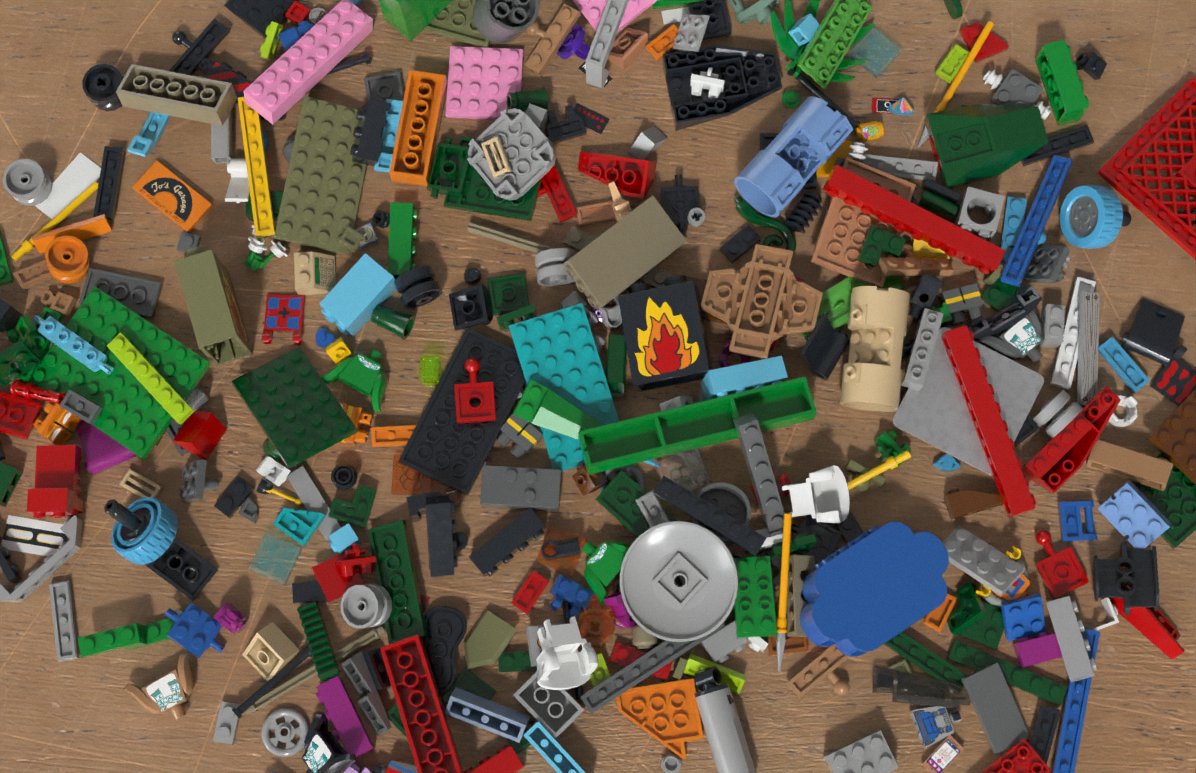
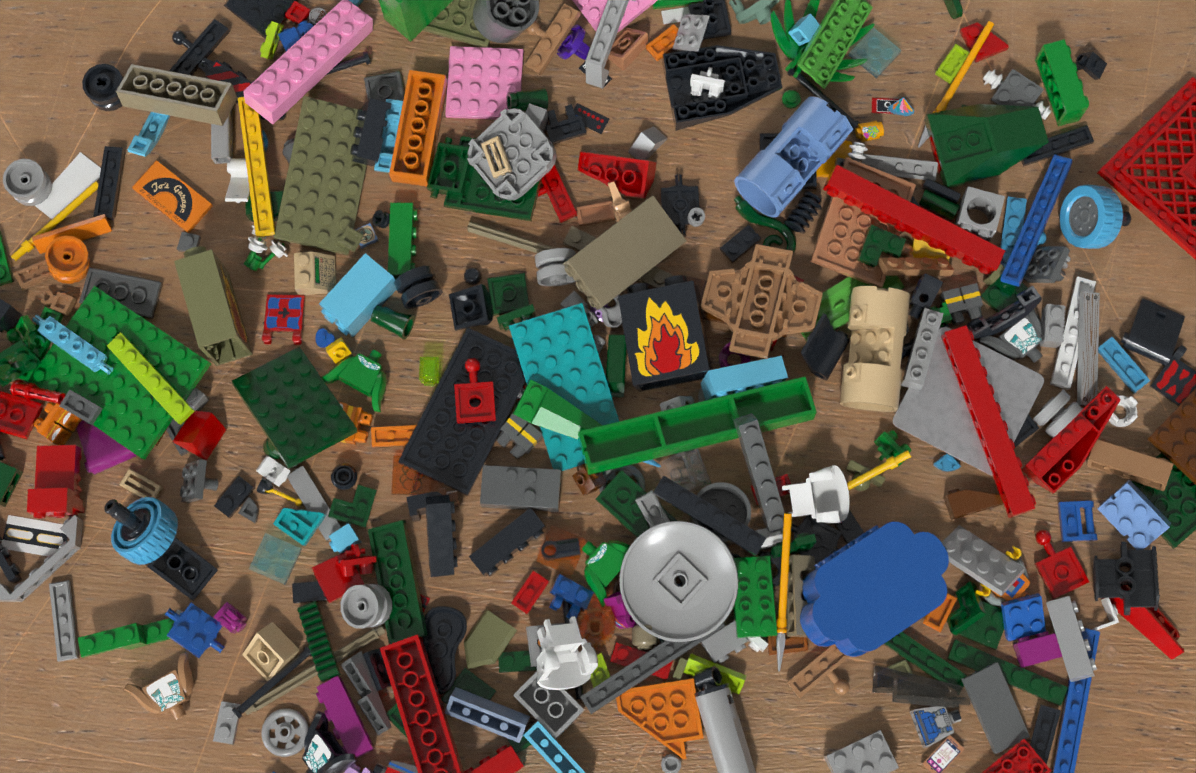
black piece [452,531,468,550] -> none

